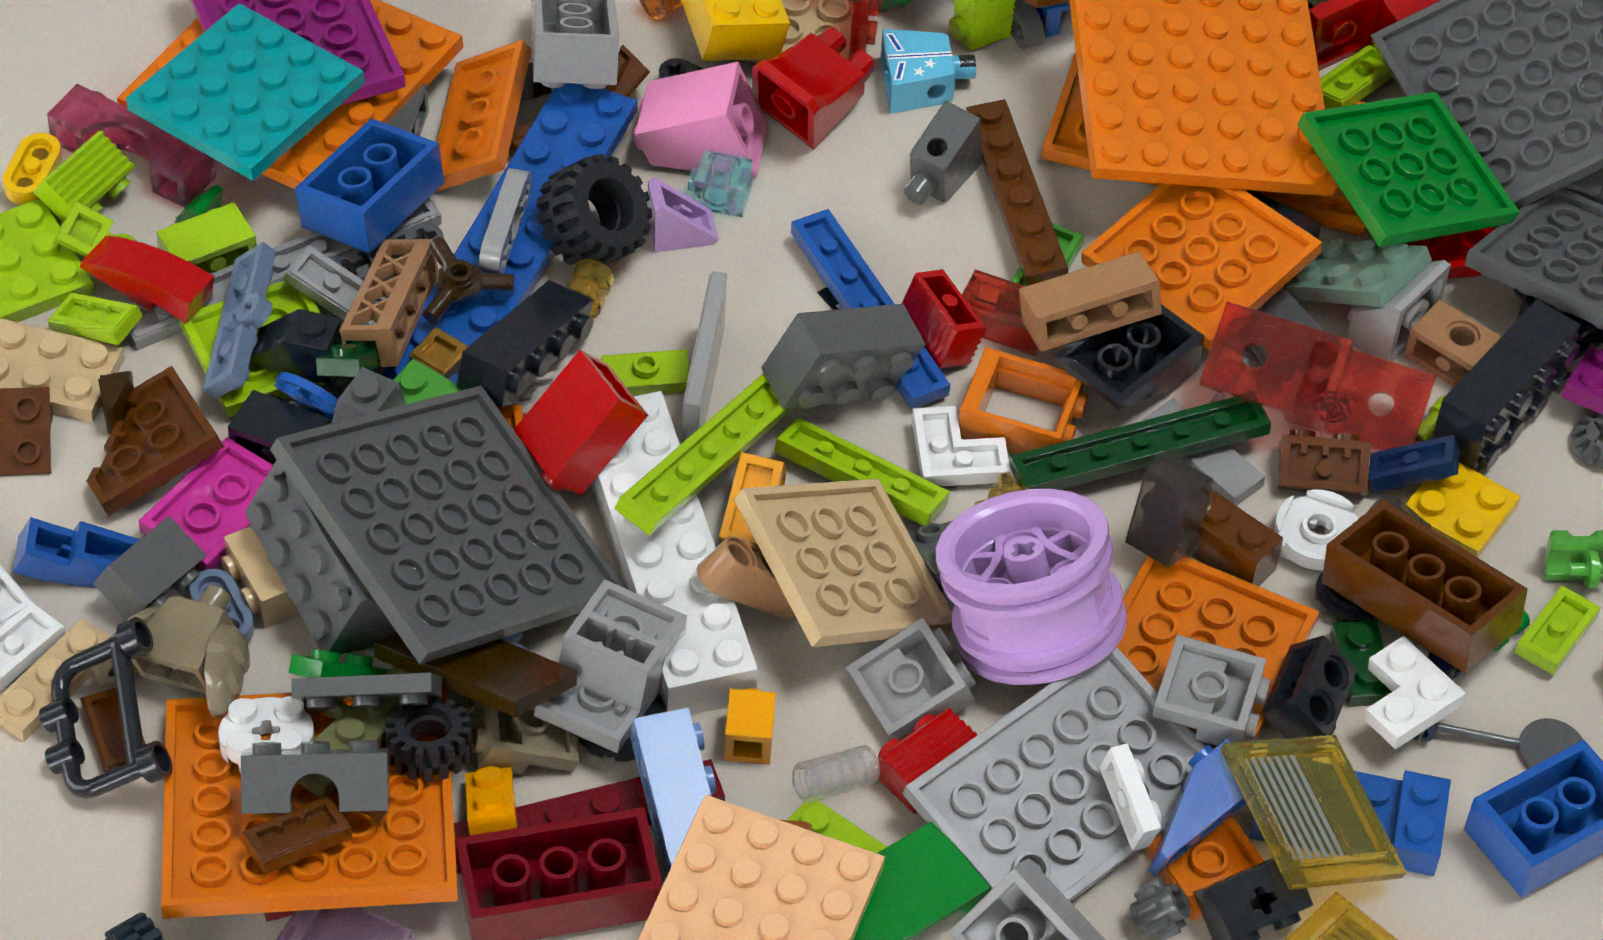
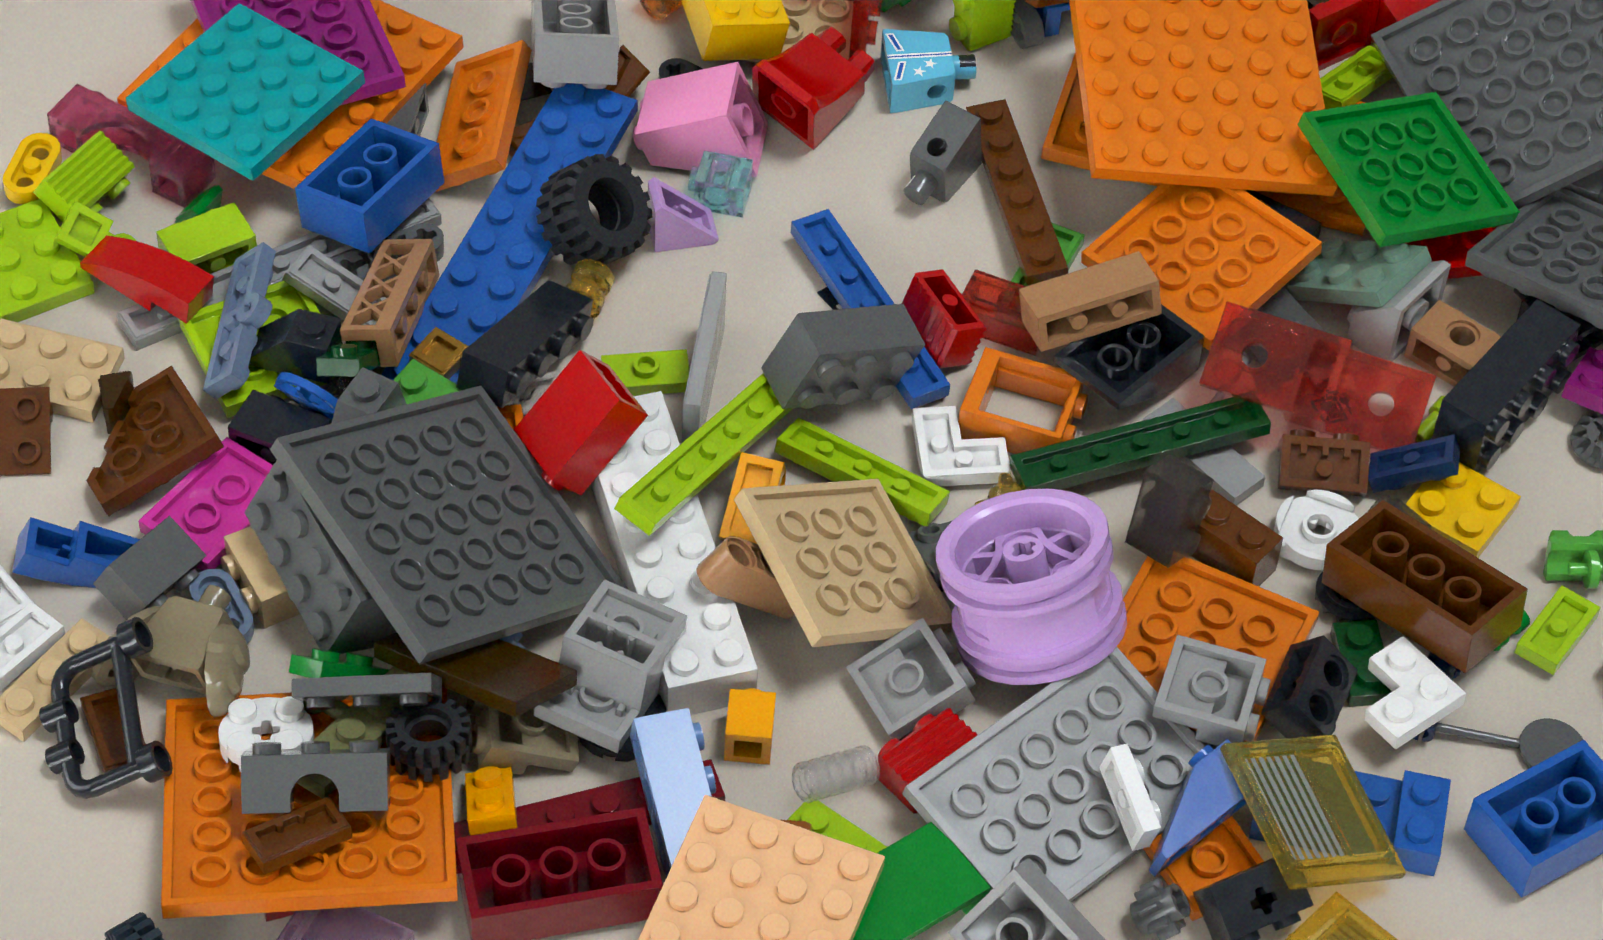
lime plate [47,292,143,345] -> none
dark brown piece [422,237,515,324] -> none
light grey beam [479,168,532,274] -> none

